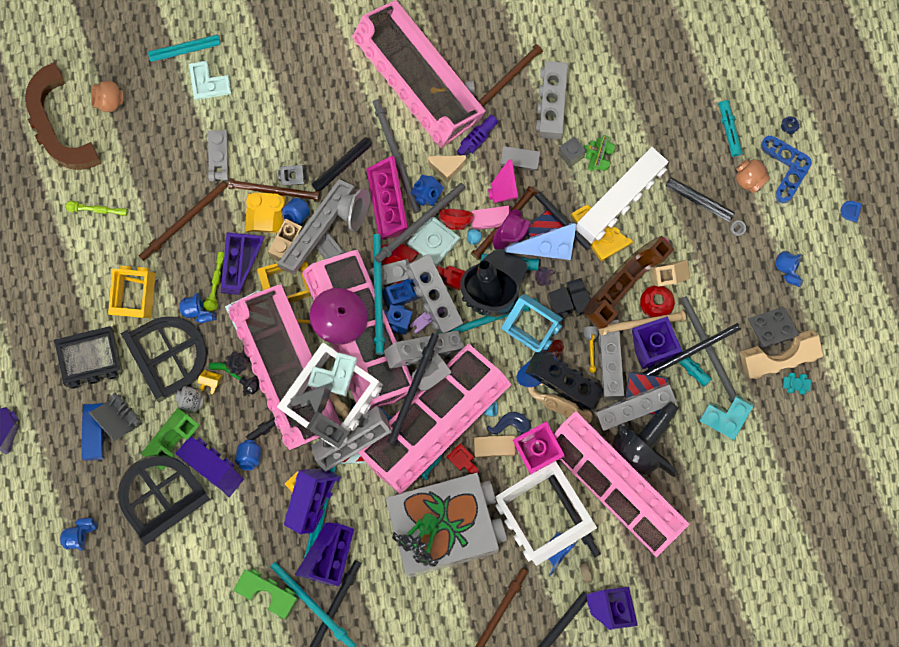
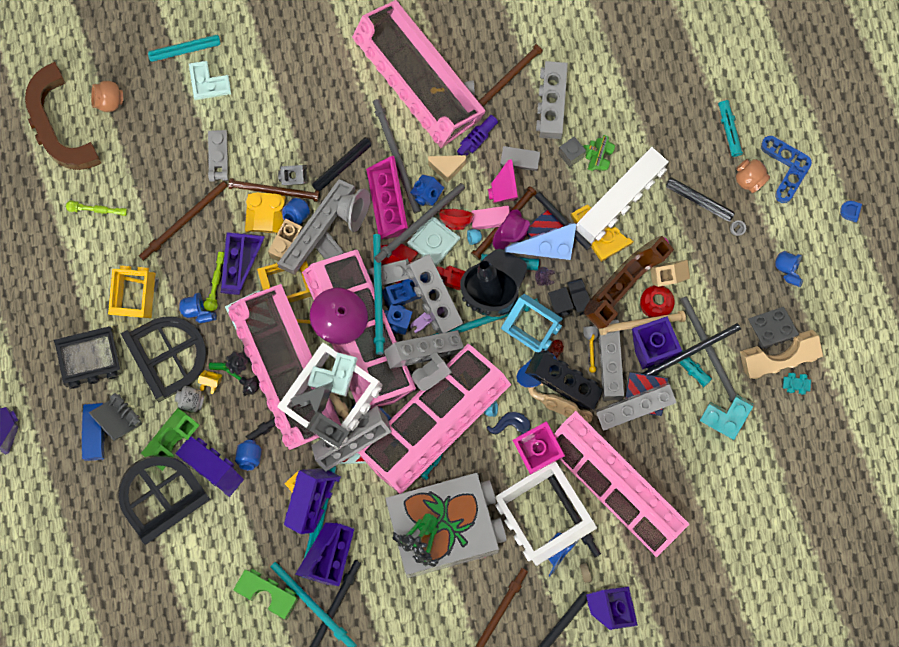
blue piece [60,518,98,551] -> none
black bar [387,333,439,445] -> none
red plate [446,443,480,474] -> none
tan slope [473,436,515,458] -> none
black piece [612,401,679,477] -> none
dark blue plate [781,116,799,134] -> none

